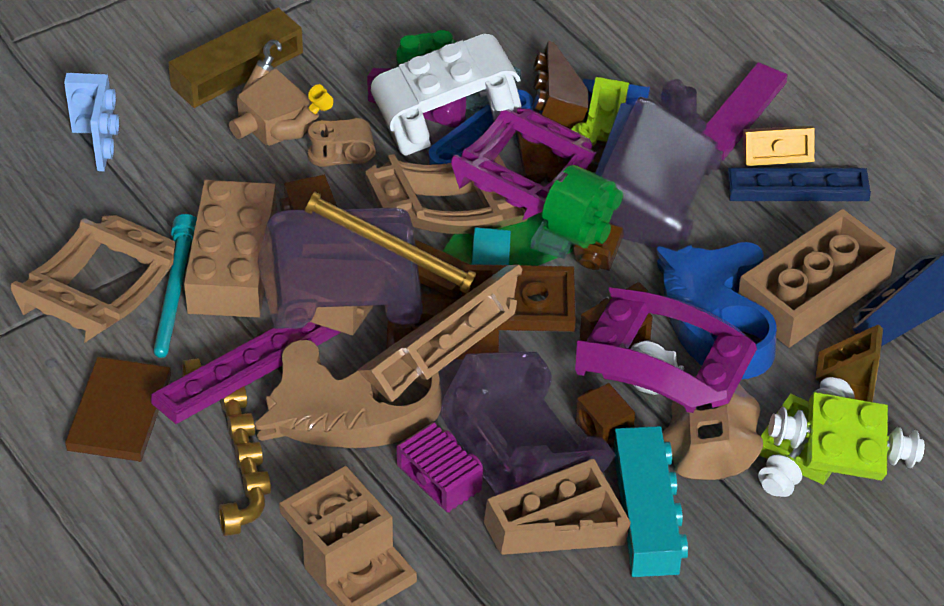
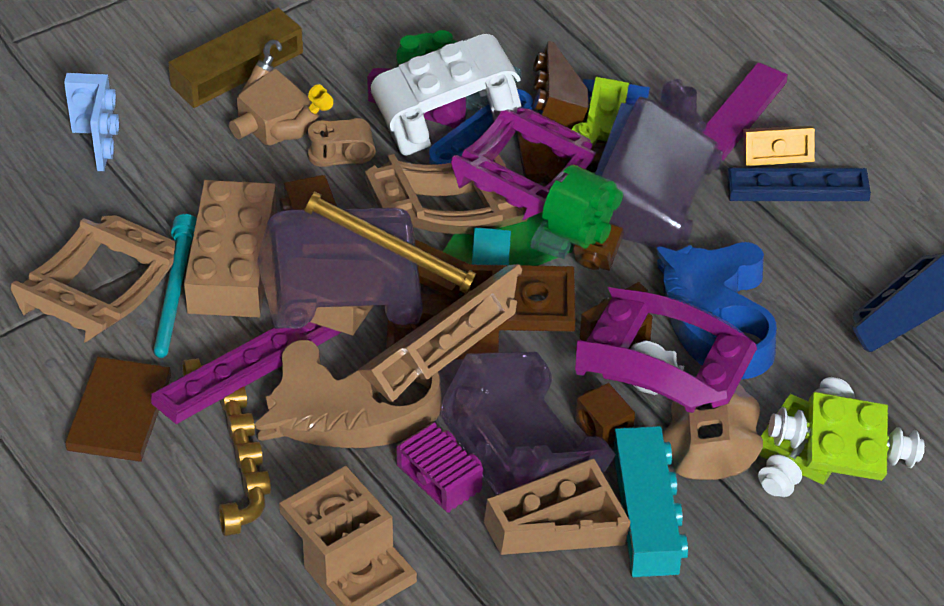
medium nougat brick [738,209,896,348] -> none
pearl gold slope [816,324,883,402] -> none

